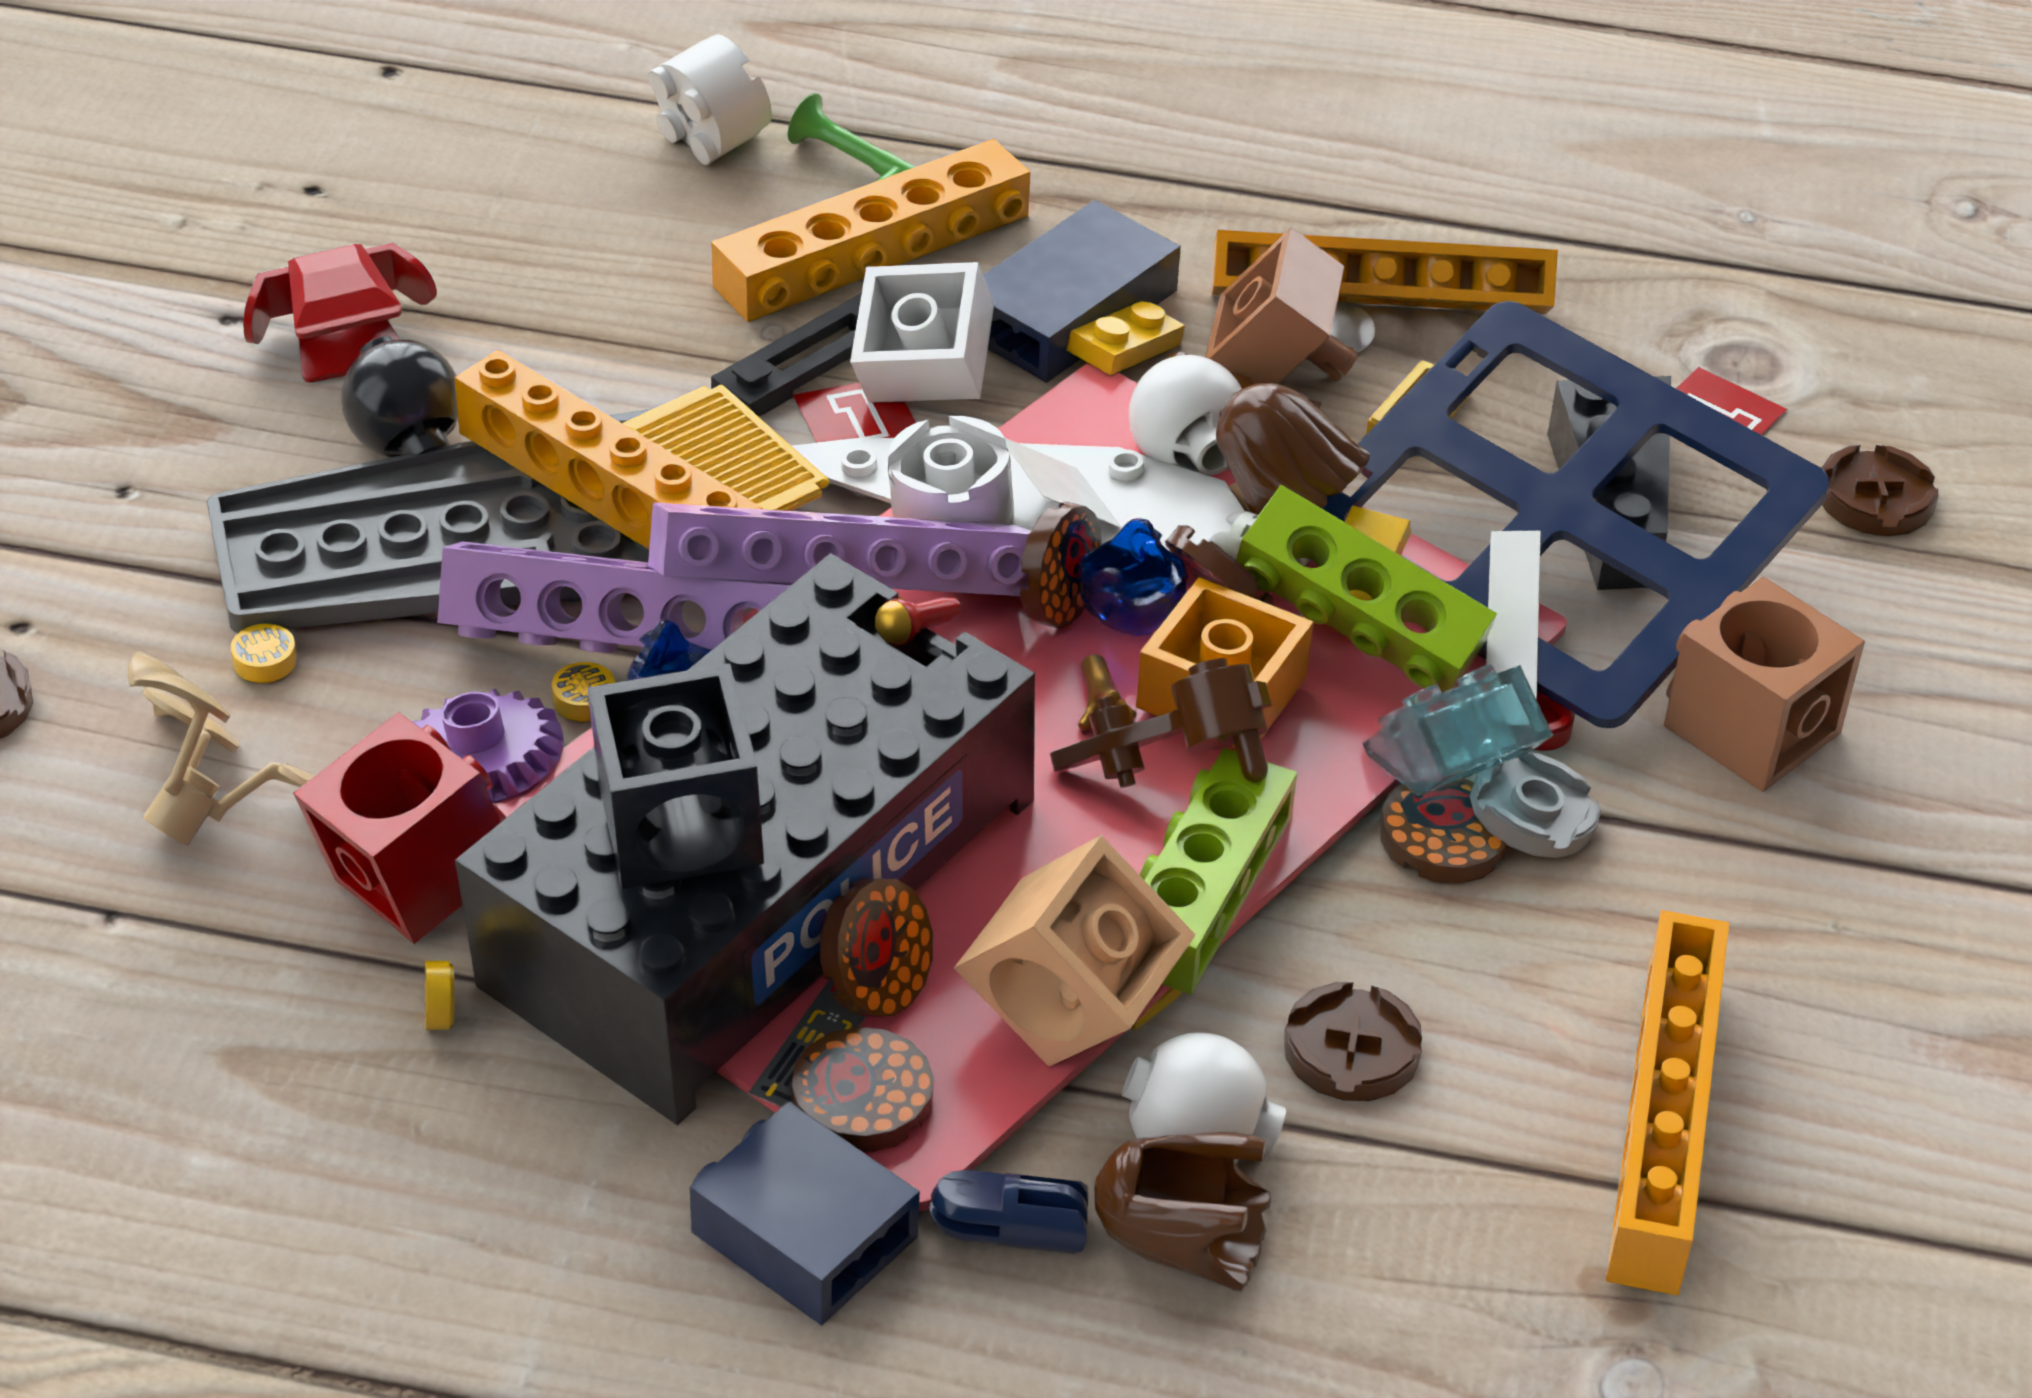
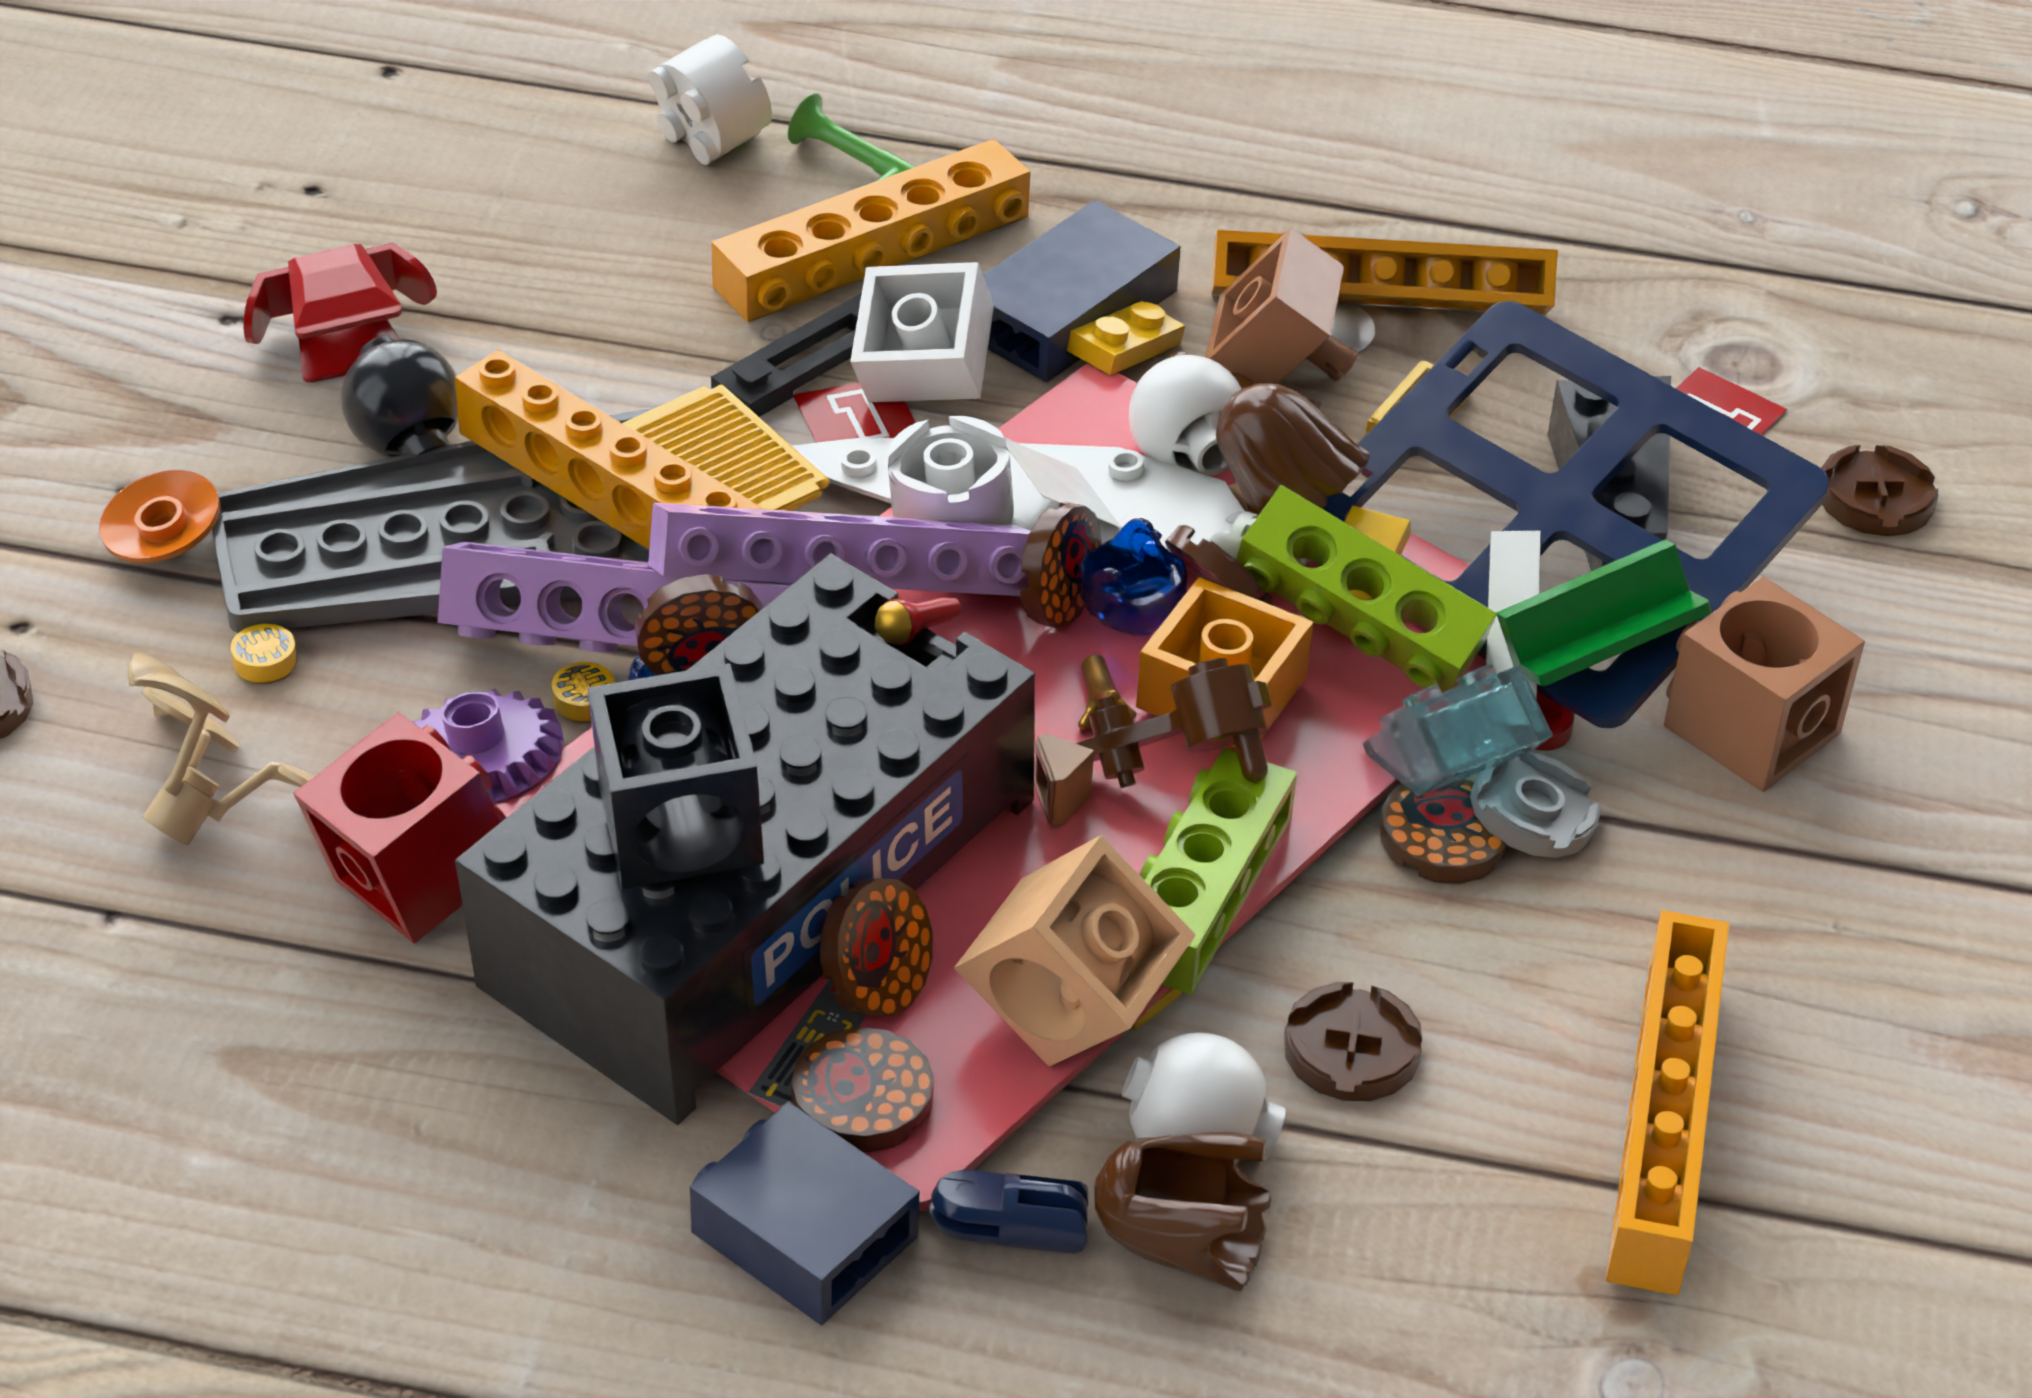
yellow tile [424,960,454,1030] -> none
none -> orange dish [99,470,221,563]
none -> tile [634,574,763,675]
none -> medium nougat slope [1034,734,1094,827]
none -> green panel [1496,539,1712,686]

